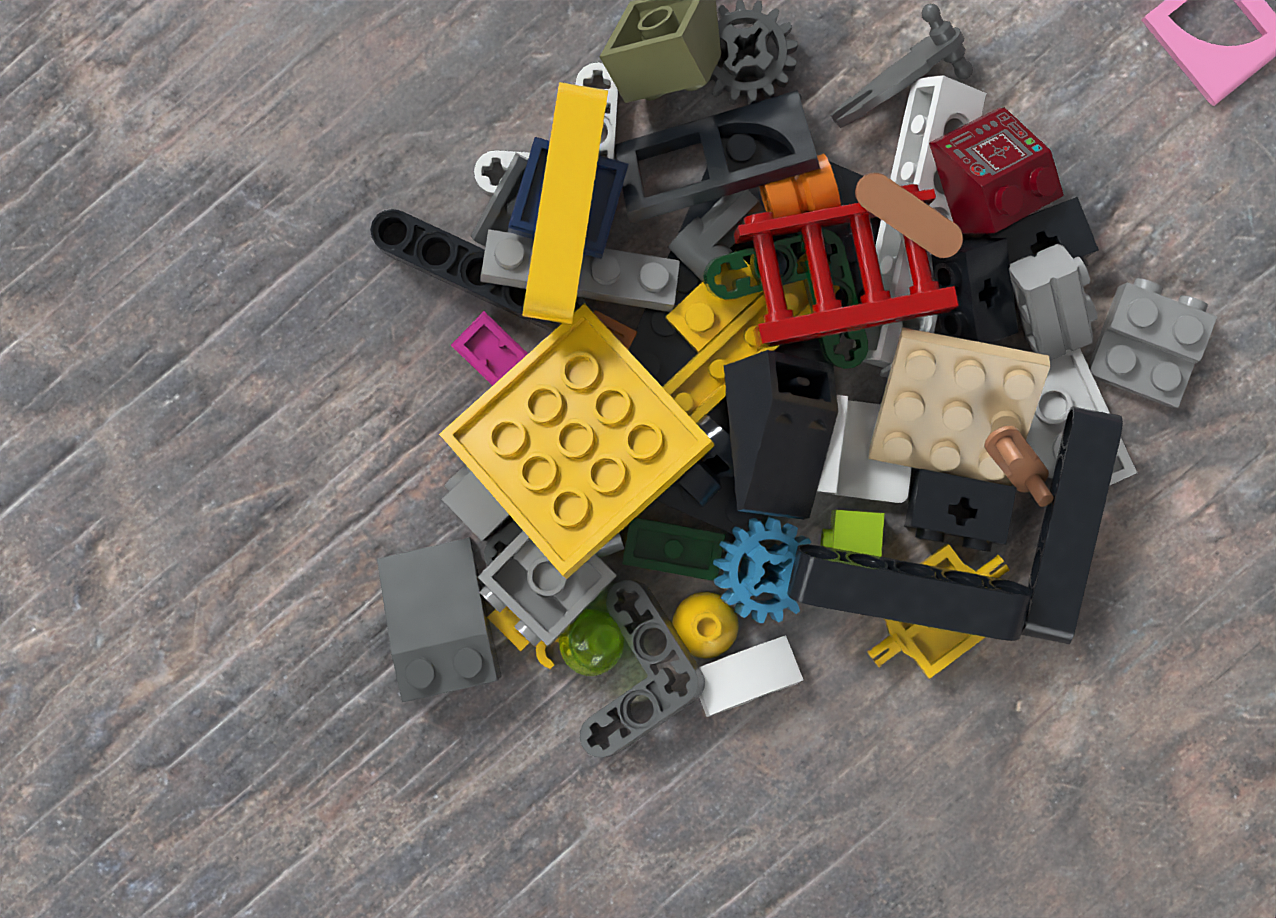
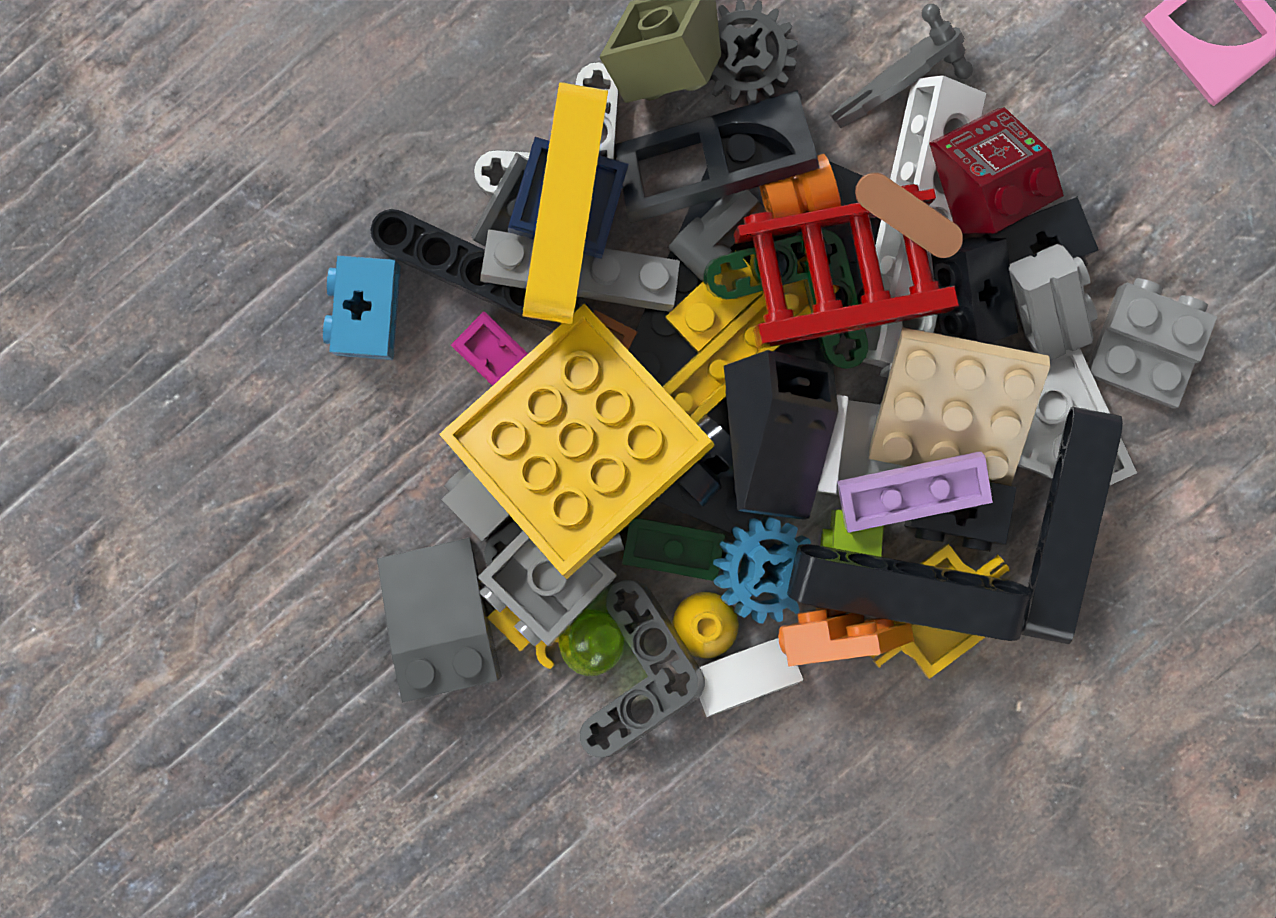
nougat piece [984,426,1054,507] -> none
none -> dark azure brick [323,256,401,360]
none -> orange plate [778,607,914,667]
none -> lavender plate [837,451,993,533]

